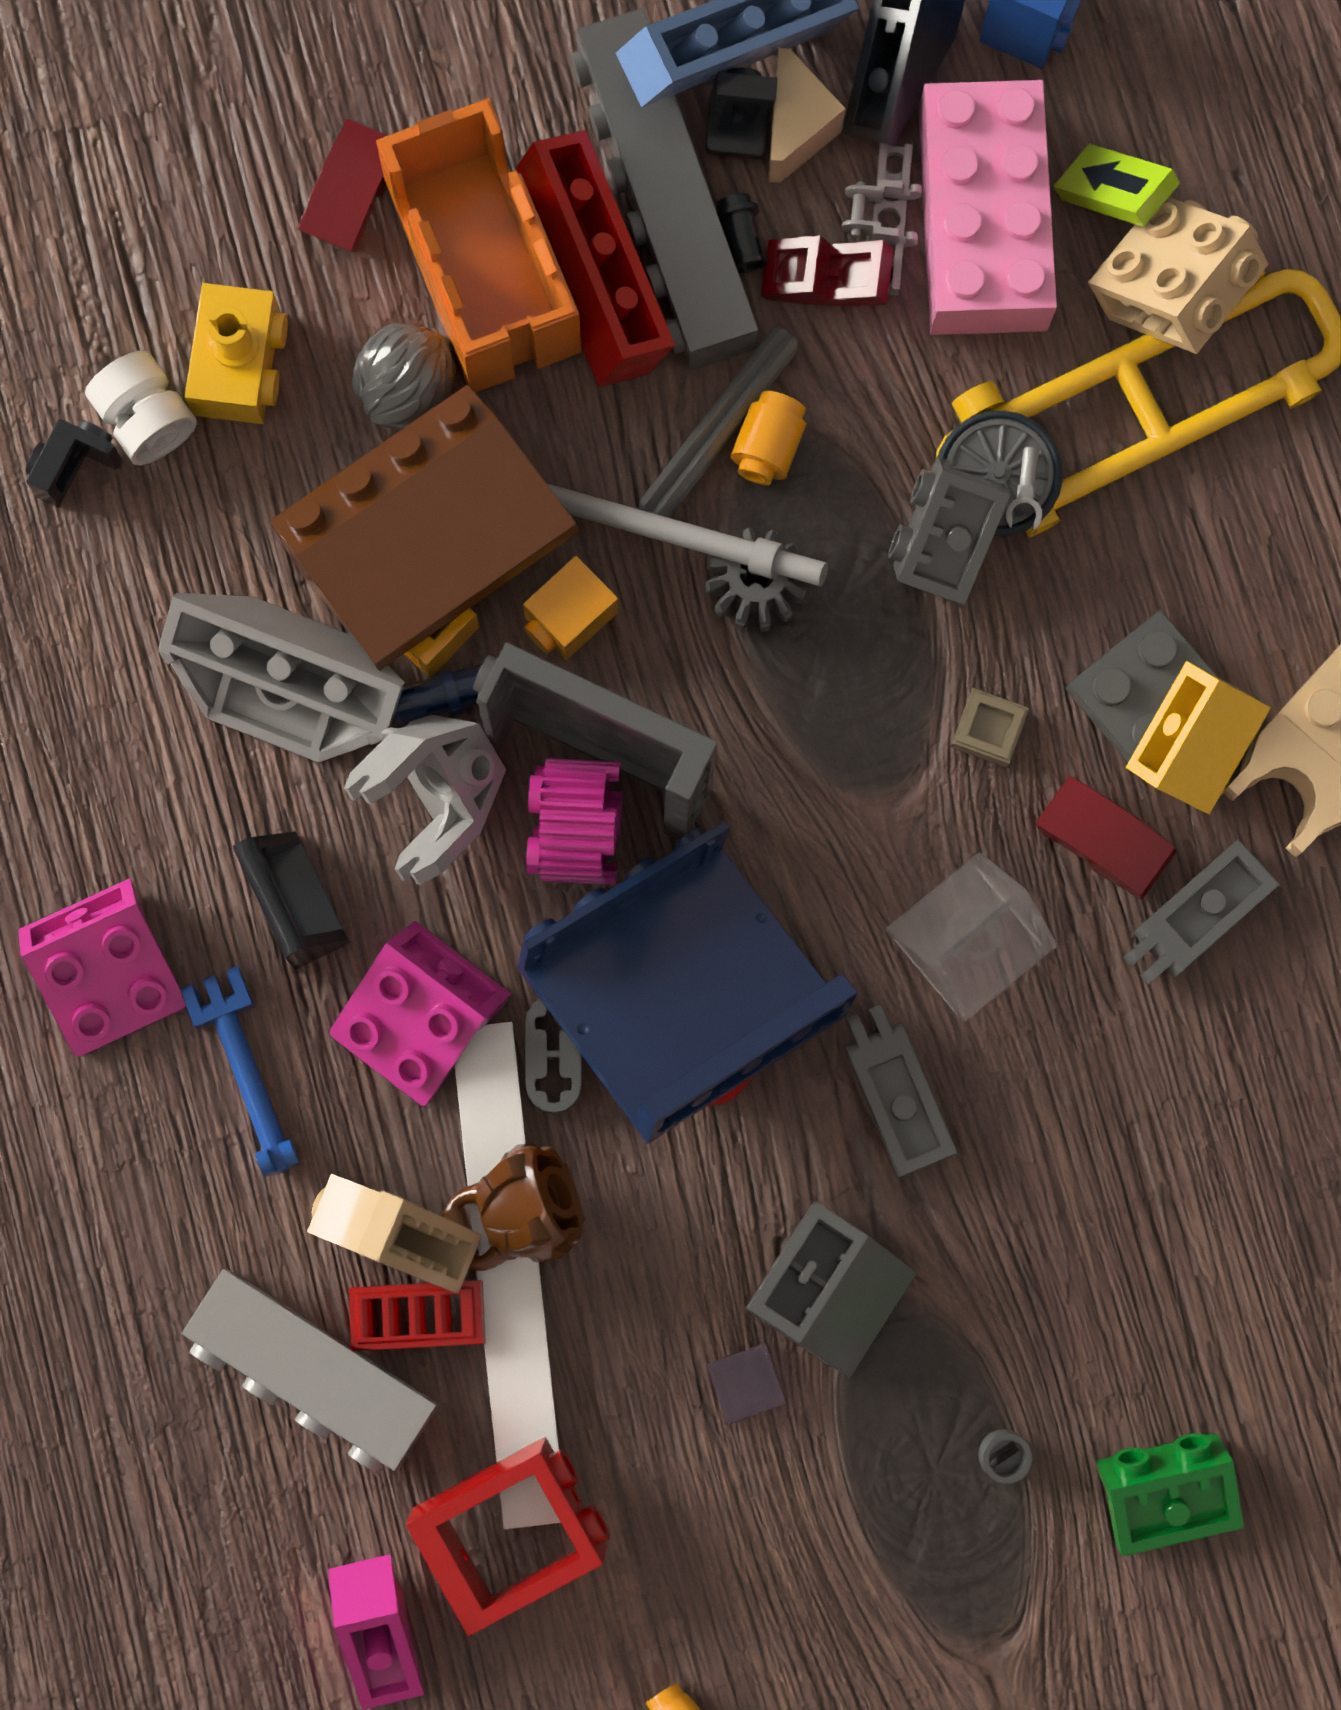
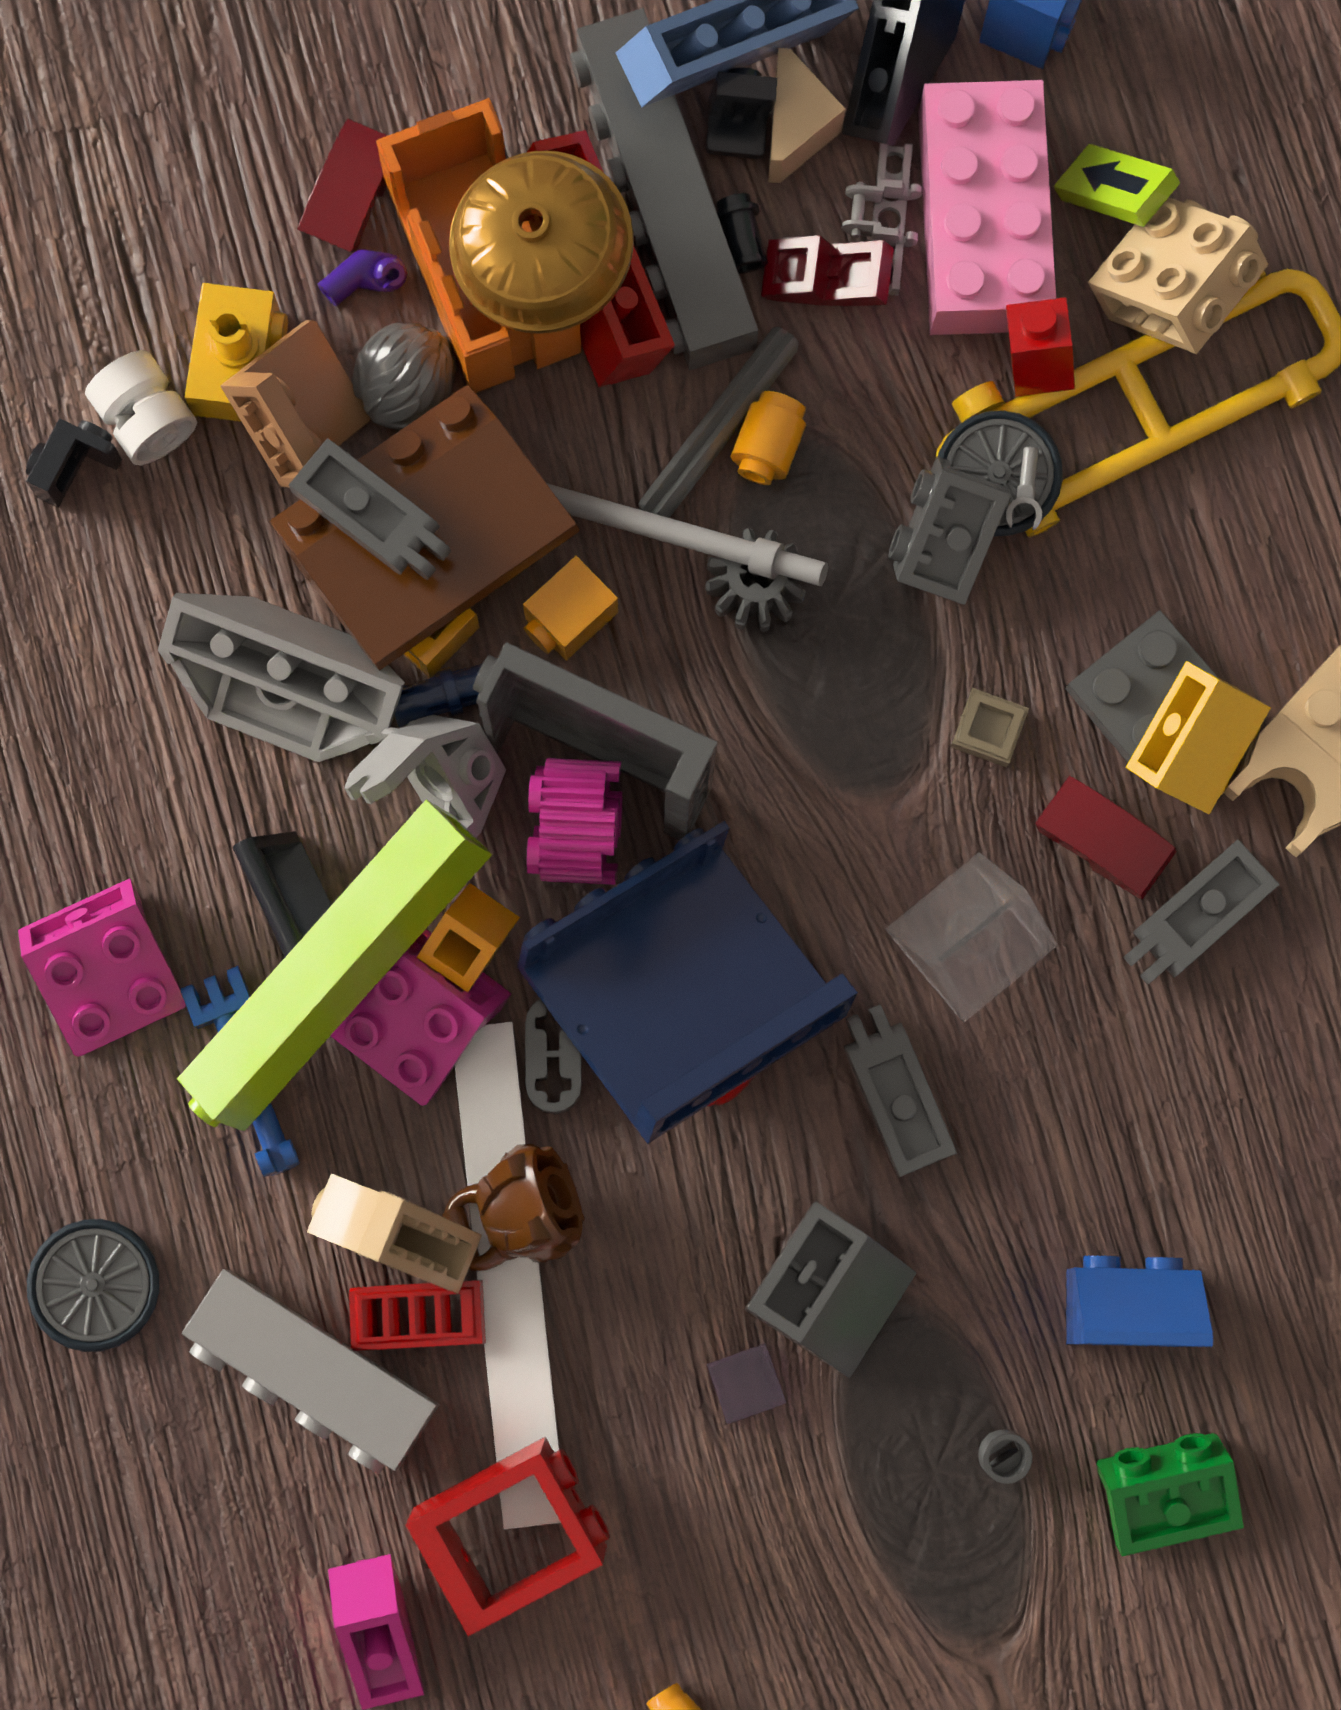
none -> dark grey wheel [27,1219,160,1352]
none -> brick [177,799,492,1131]
none -> medium nougat bracket [220,320,370,487]
none -> dark grey hinge [289,438,451,580]
none -> dark purple arm [317,250,407,307]
none -> light orange brick [416,883,520,992]
none -> pearl gold hat [449,151,634,334]
none -> red brick [1006,297,1075,397]
none -> blue slope [1066,1256,1213,1347]

